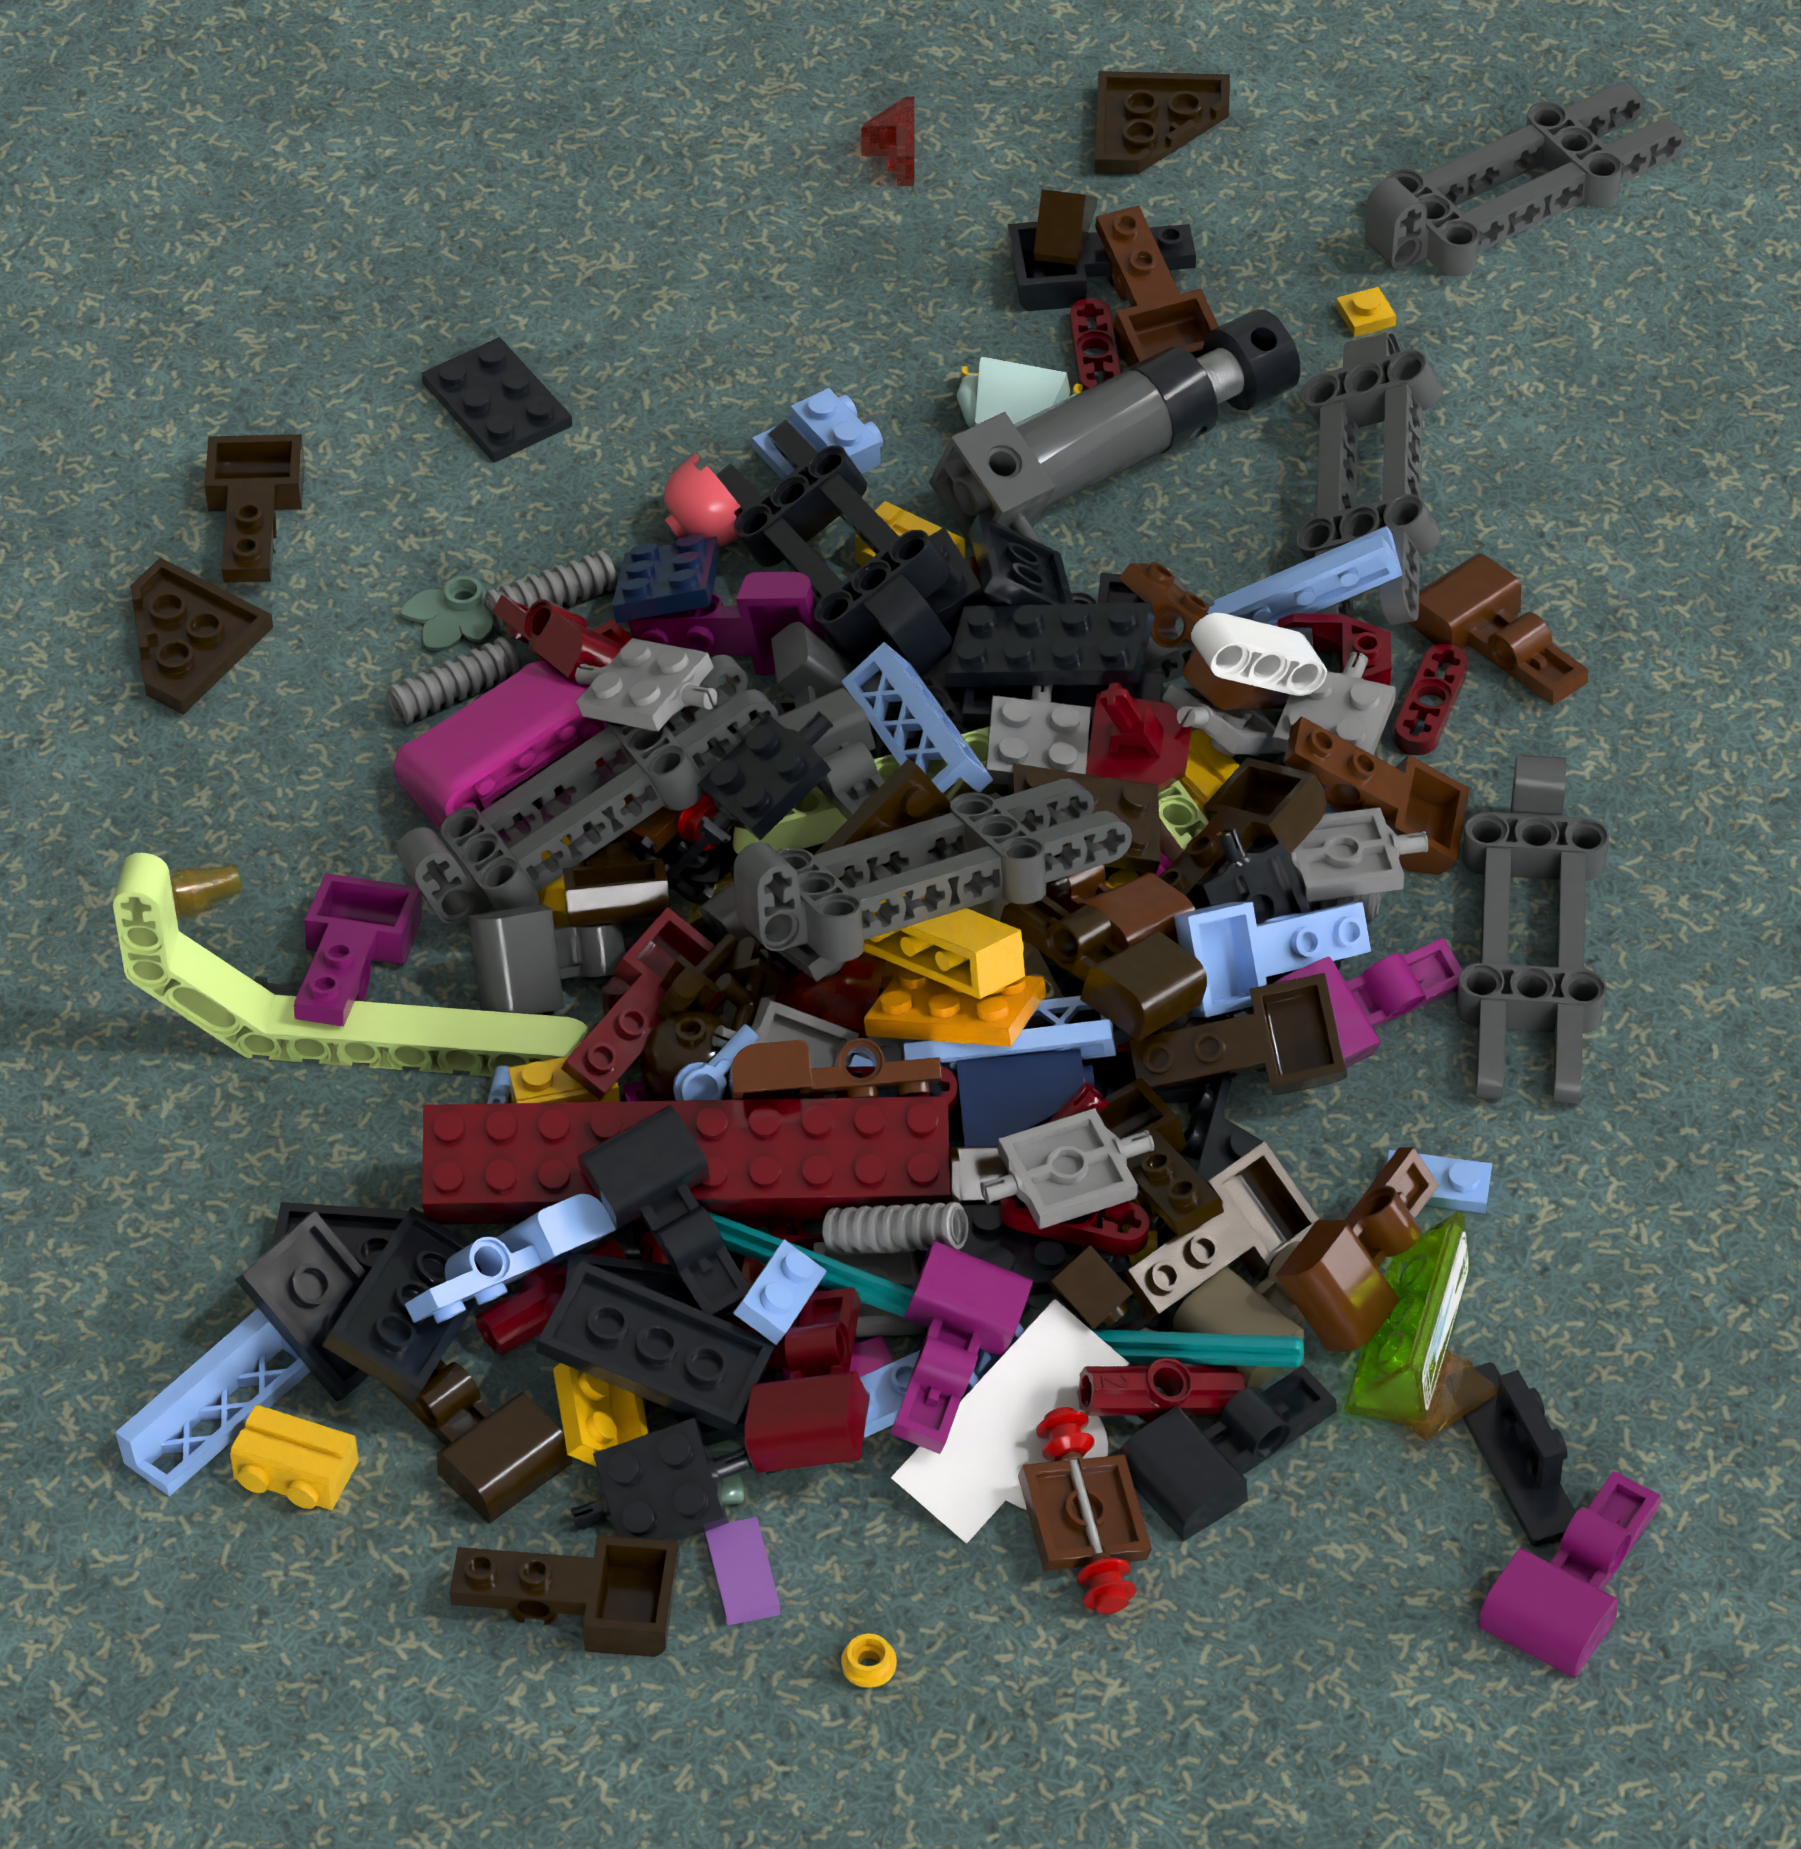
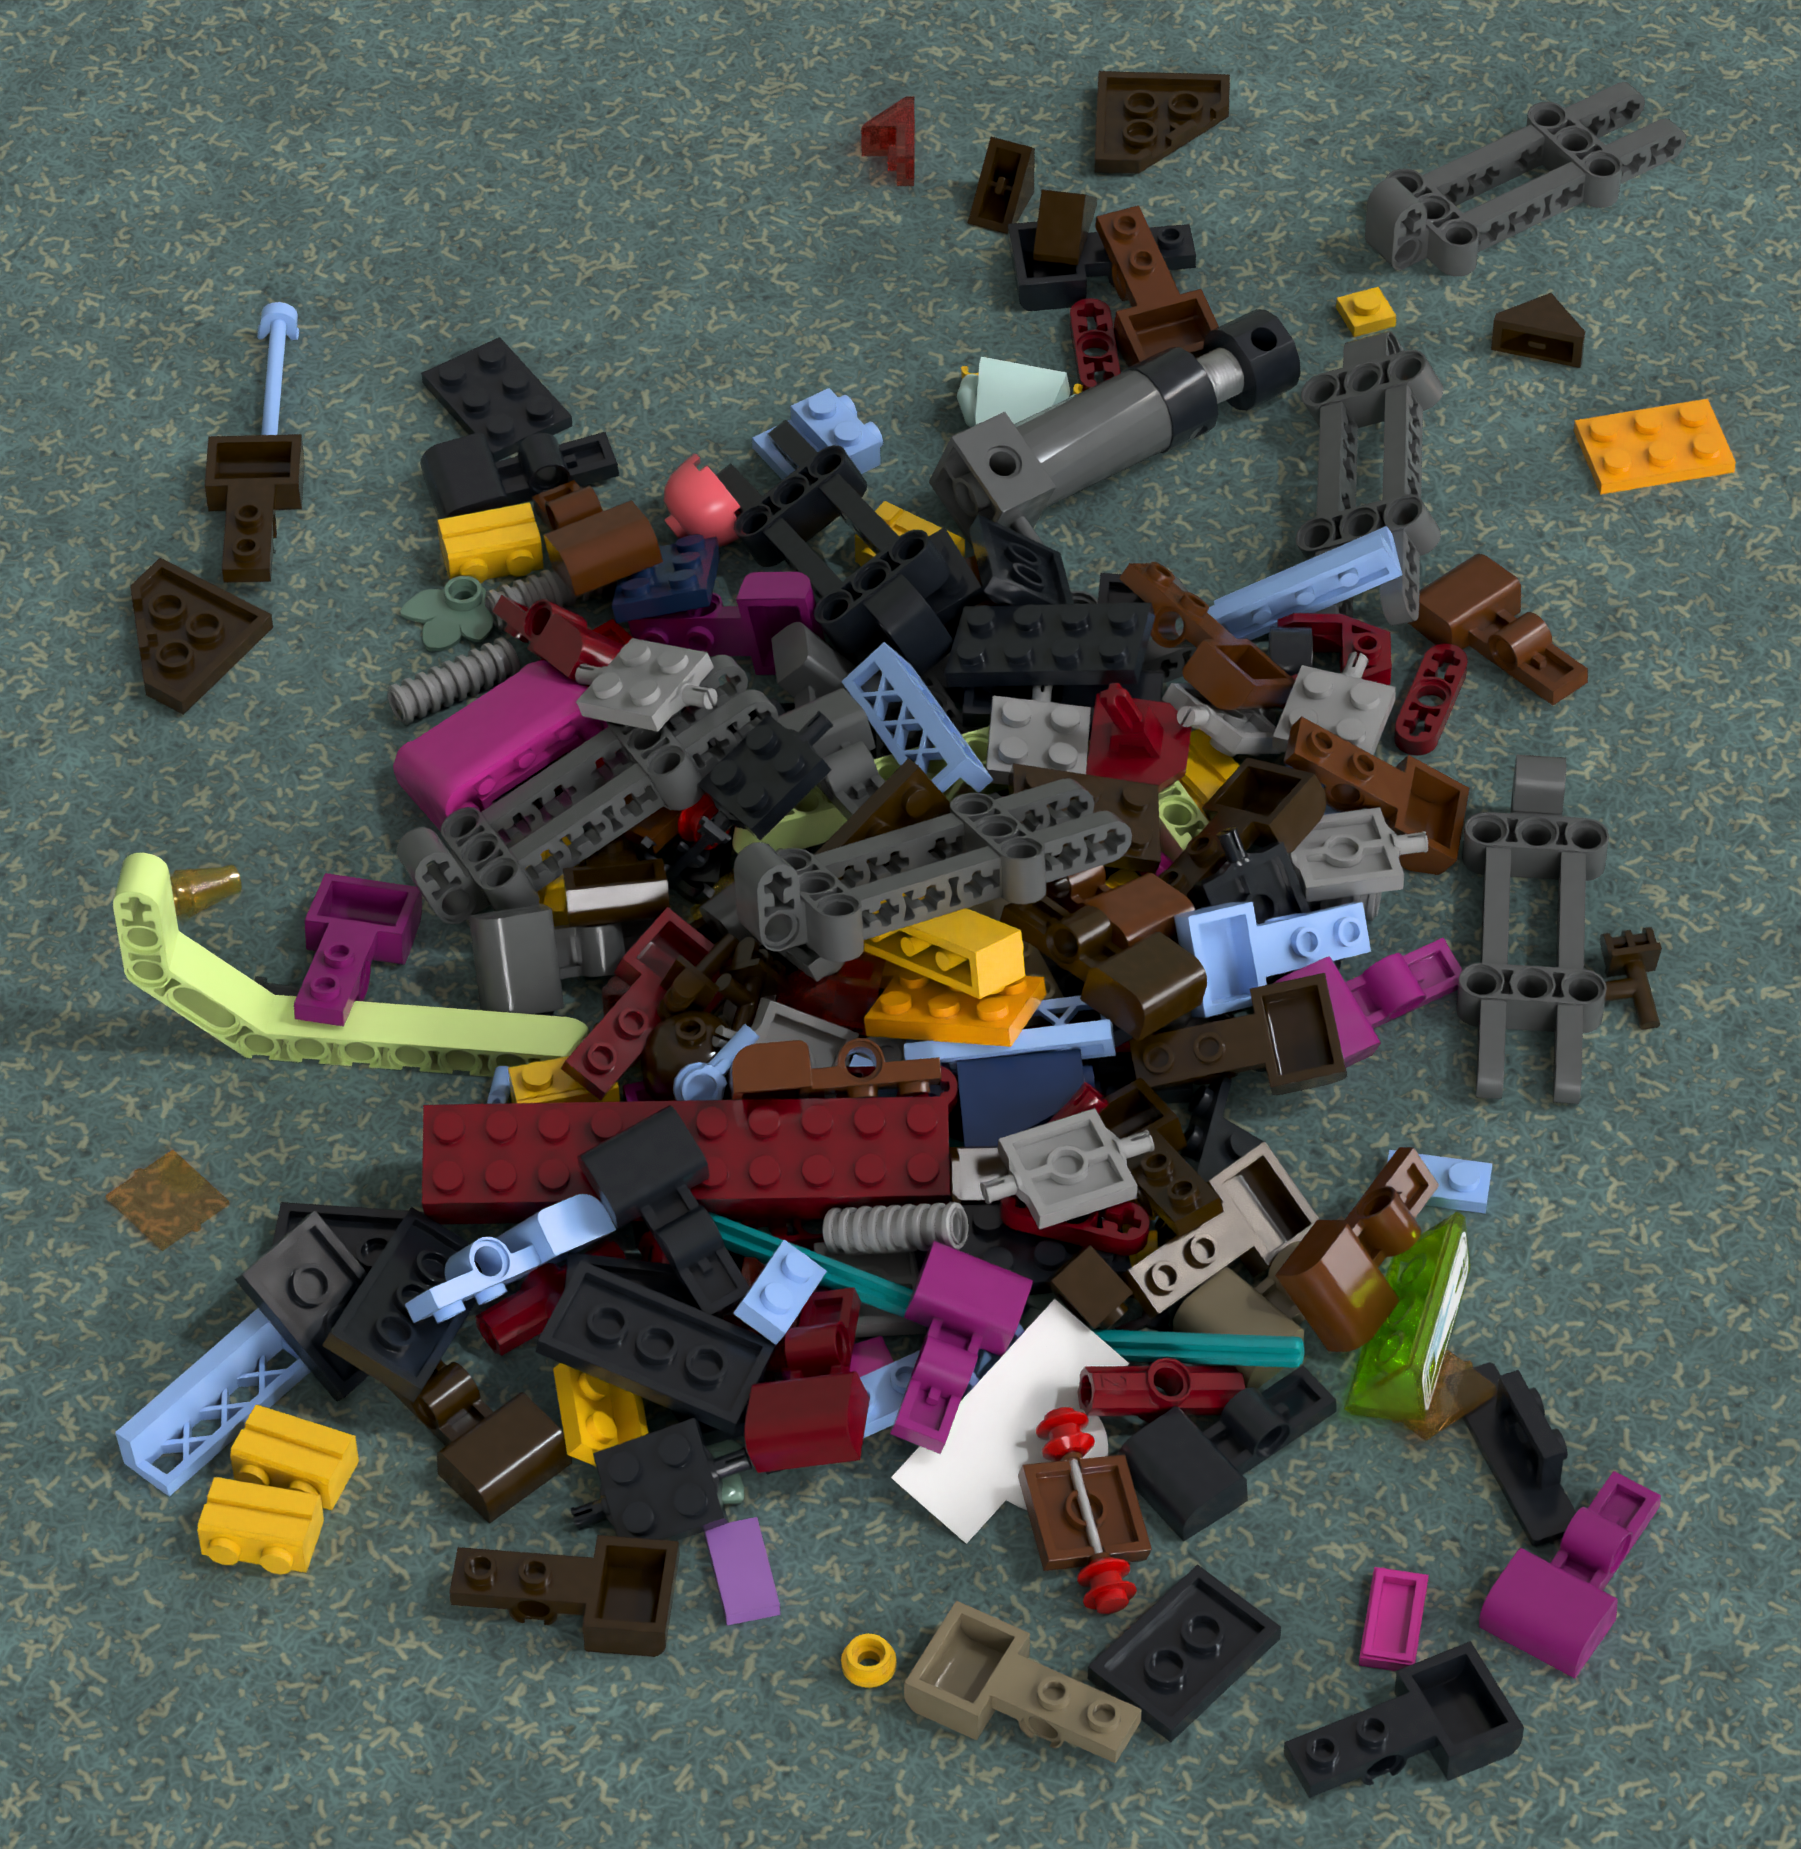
white beam [1191,613,1327,696] -> none
none -> clear orange piece [106,1150,230,1251]
none -> yellow brick [197,1477,324,1574]
none -> light blue piece [257,302,299,435]
none -> black plate [420,432,620,520]
none -> yellow brick [437,502,544,583]
none -> reddish brown plate [532,480,663,596]
none -> dark tan plate [904,1601,1142,1763]
none -> dark brown slope [968,136,1035,234]
none -> black plate [1087,1564,1281,1742]
none -> black plate [1284,1641,1524,1798]
none -> dark pink tile [1359,1567,1429,1671]
none -> dark brown slope [1491,293,1586,368]
none -> light orange plate [1573,399,1736,495]
none -> dark brown arm [1600,927,1662,1030]

